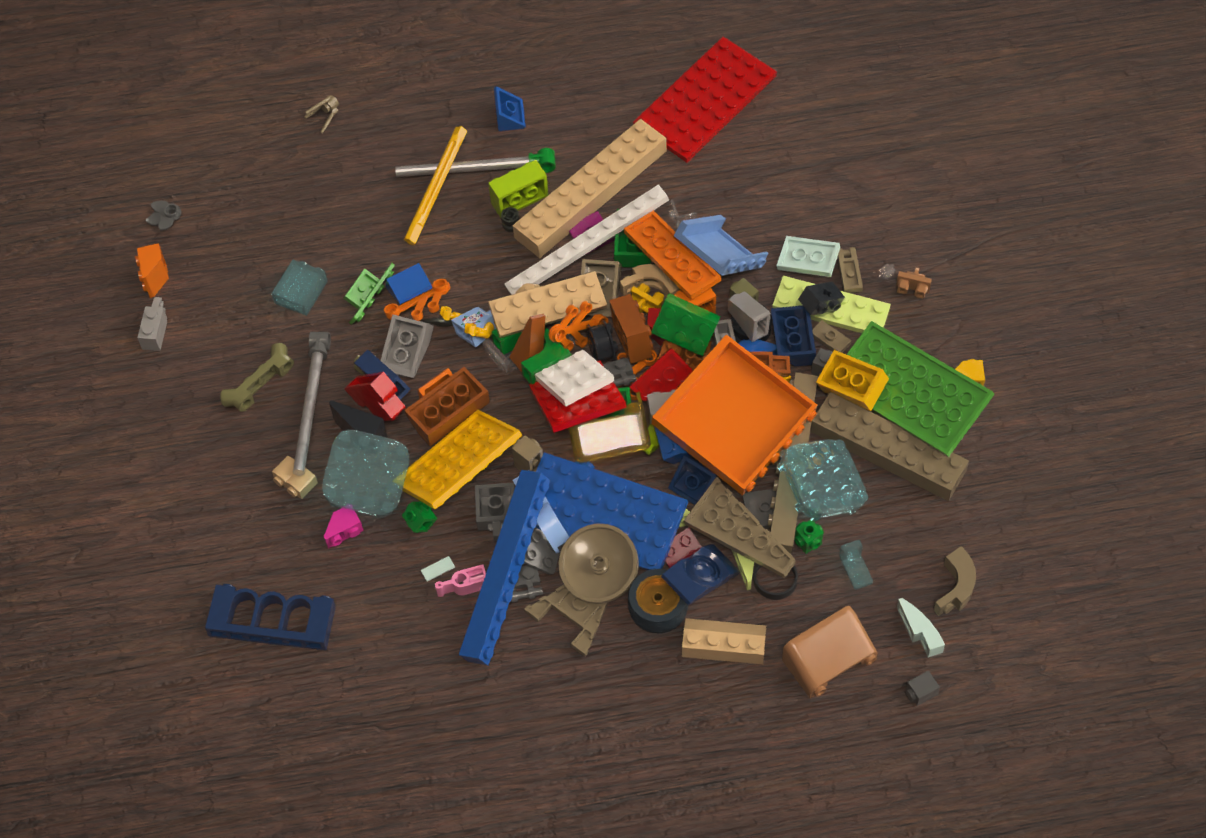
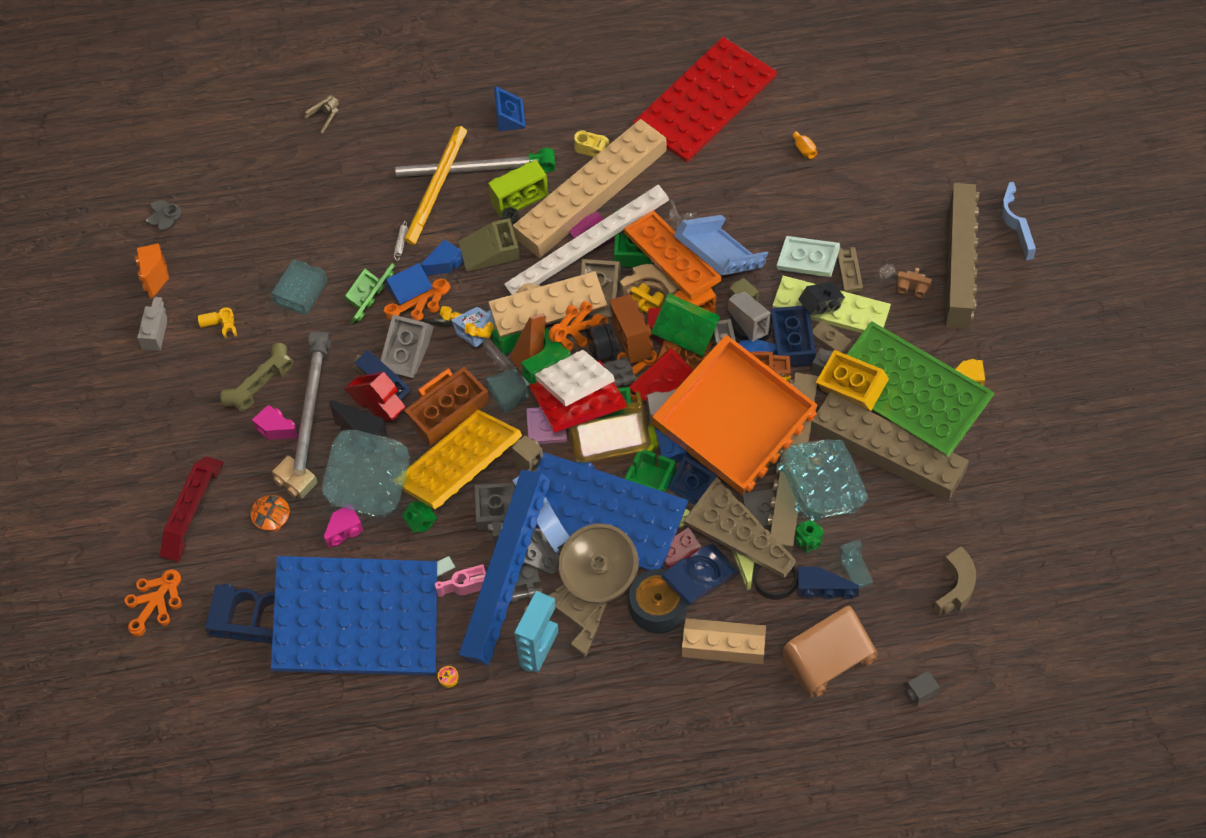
light aqua slope [897,598,945,658] -> none
none -> orange plant [125,569,182,637]
none -> dark red slope [160,456,224,563]
none -> yellow bar [198,308,237,338]
none -> orange dish [251,495,290,532]
none -> dark pink slope [252,405,298,440]
none -> blue plate [271,556,437,675]
none -> white piece [394,221,408,261]
none -> blue slope [421,239,463,276]
none -> tile [438,666,459,688]
none -> olive slope [458,218,520,272]
none -> clear light blue torso [486,369,530,414]
none -> medium azure arch [514,591,559,673]
none -> lavender plate [526,407,567,444]
none -> light yellow piece [574,131,609,157]
none -> green piece [625,448,676,492]
none -> light orange plant [792,132,817,159]
none -> dark blue slope [797,567,859,599]
none -> dark tan brick [946,183,979,328]
none -> light blue piece [1001,182,1036,260]

